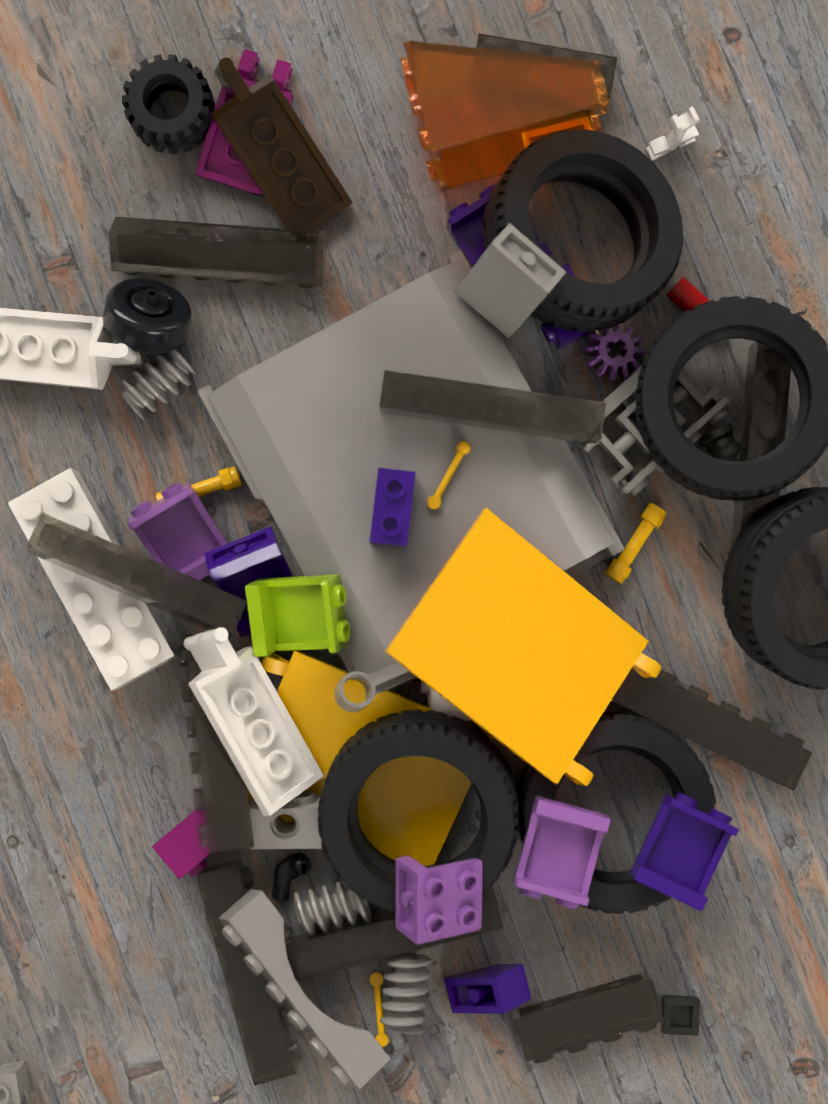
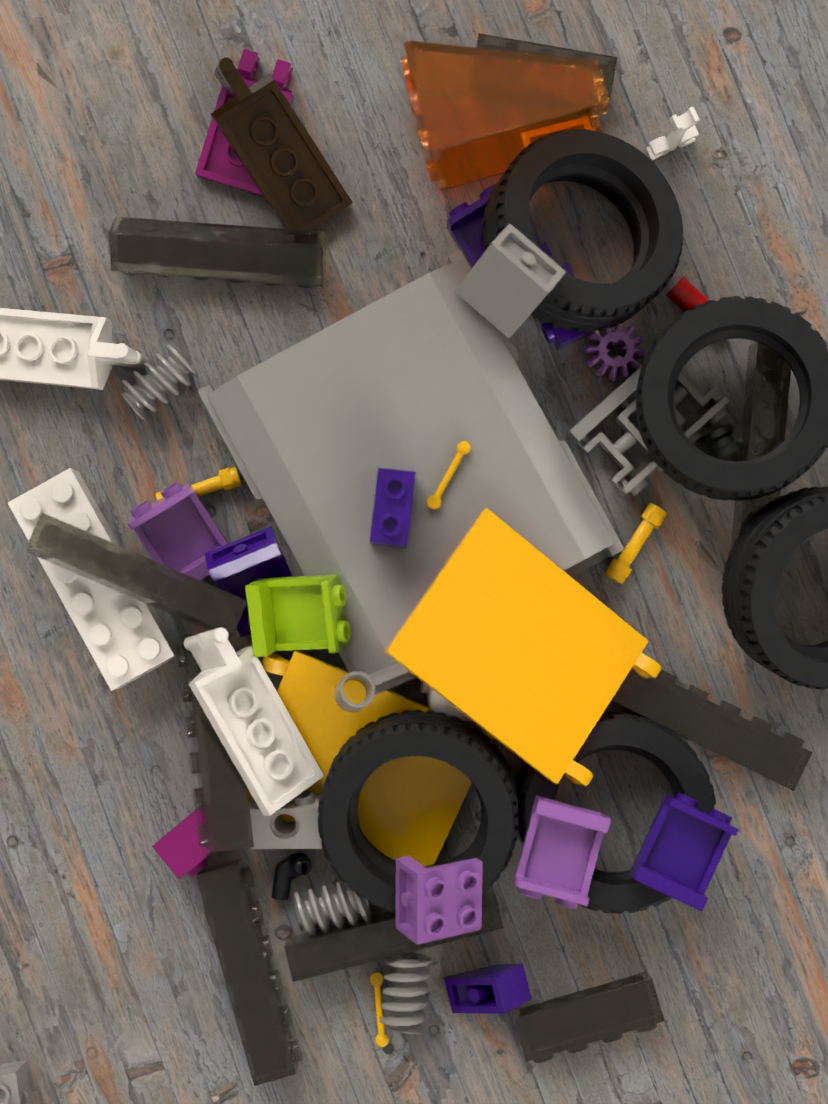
black wheel [103,278,192,354] -> none
black tyre [122,54,215,154] -> none
light grey arch [218,889,390,1090] -> none
clear smoke brick [379,370,607,444] -> none
pearl dark grey plate [661,995,700,1036] -> none

